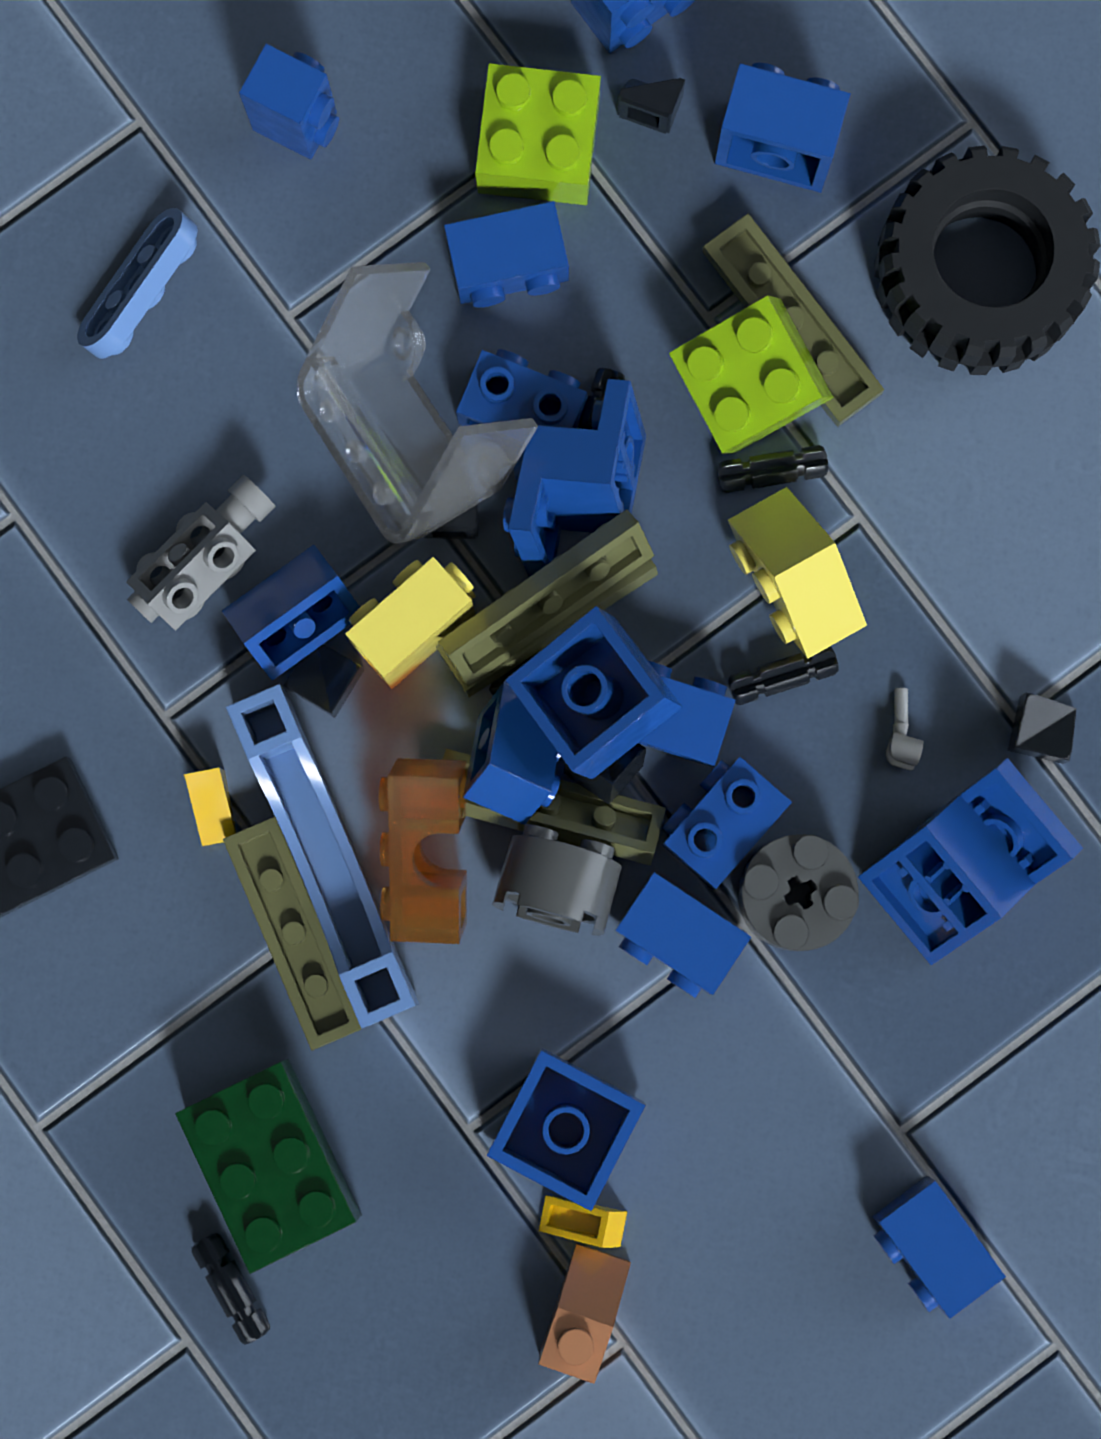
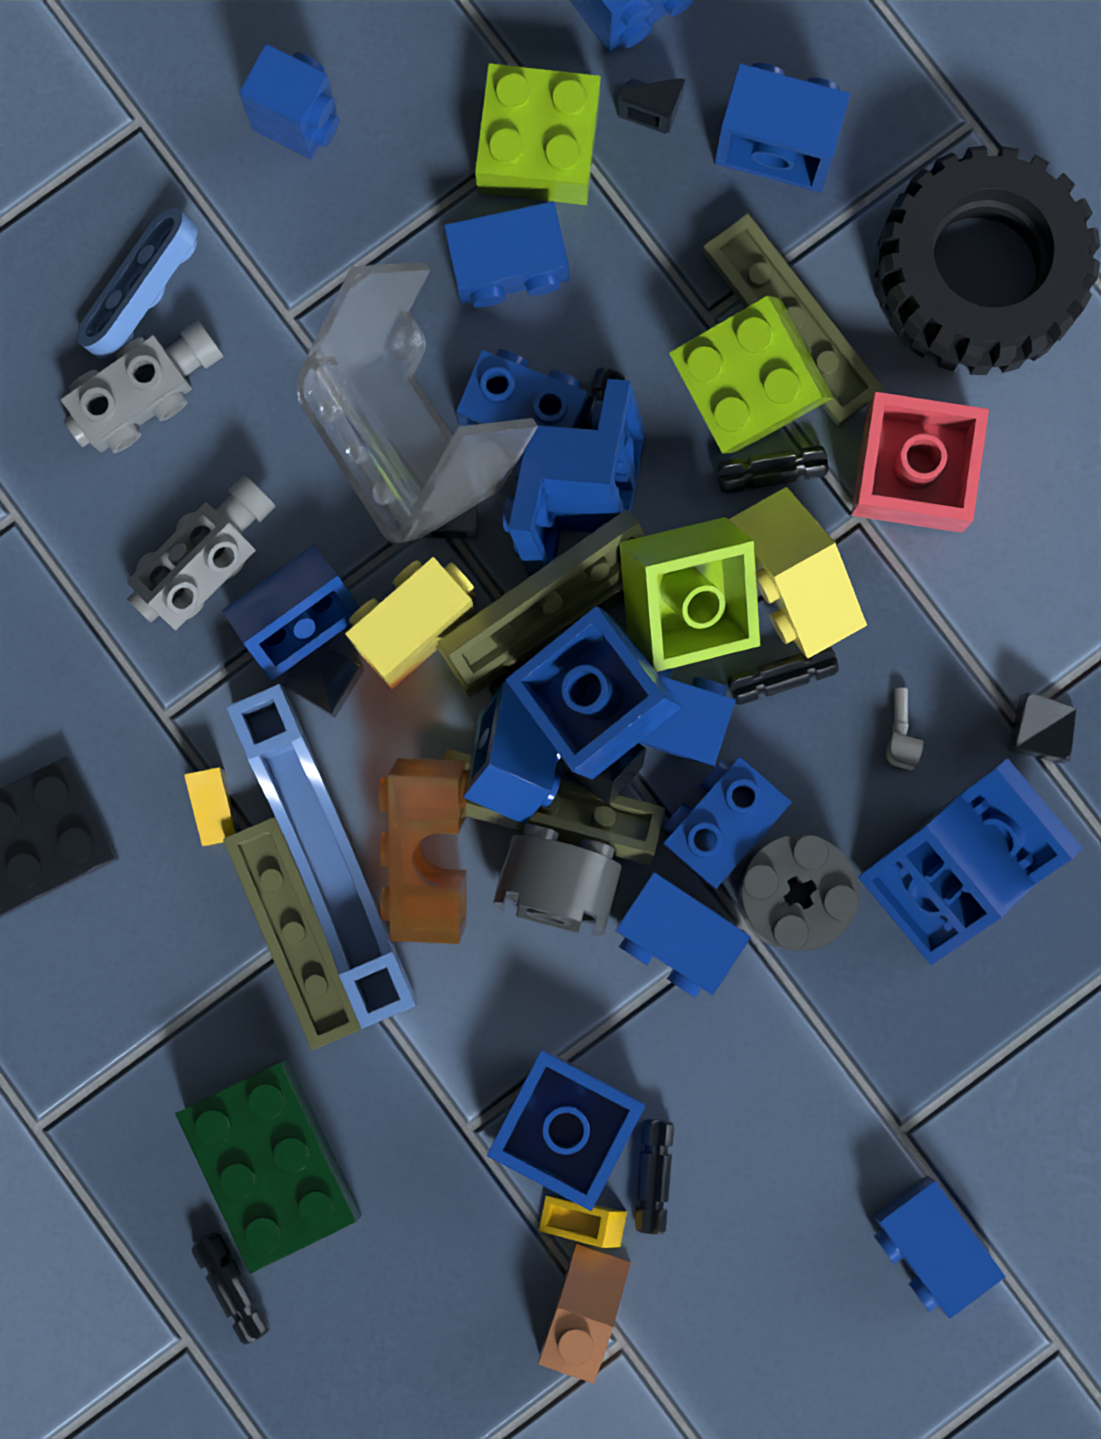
none -> light grey brick [60,319,224,453]
none -> lime brick [619,517,760,672]
none -> black axle [635,1119,674,1235]
none -> coral brick [851,392,989,533]

